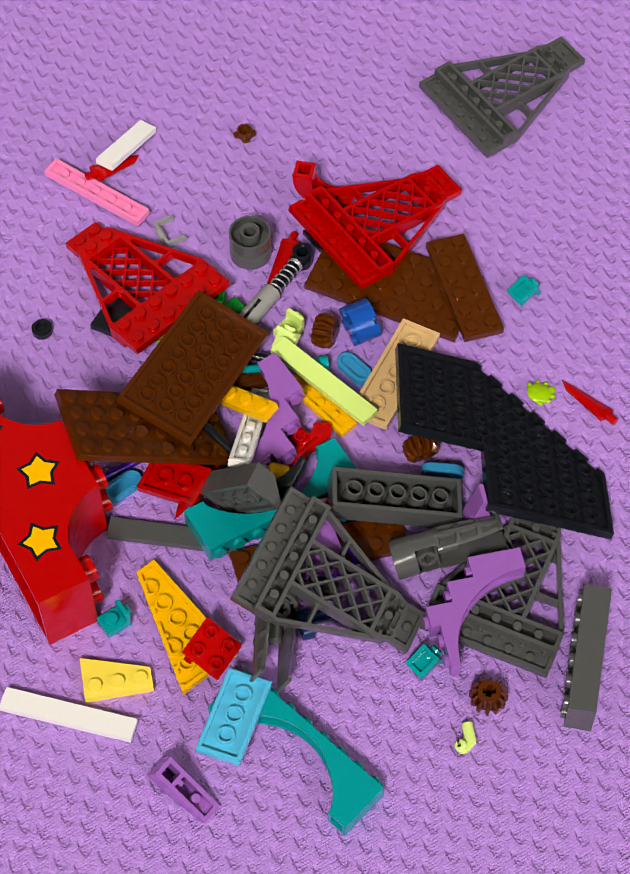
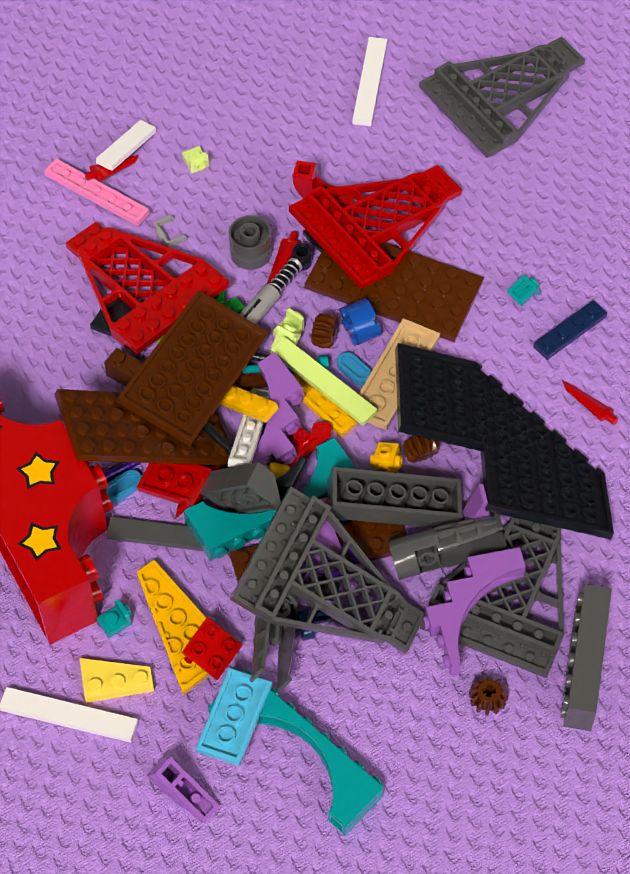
black tile [31,319,53,340] -> none
reddish brown plate [233,124,256,143] -> none
teal bracket [406,643,443,680] -> none
dark azure tile [421,462,464,480] -> none
reddish brown plate [426,234,504,342] -> none
yellowish green arm [454,722,477,754] -> none
lime piece [526,380,555,406] -> none
none -> reddish brown brick [104,348,144,387]
none -> yellowish green bracket [182,146,209,173]
none -> white tile [353,37,387,126]
none -> yellow brick [370,442,403,473]
none -> dark blue plate [533,300,607,360]

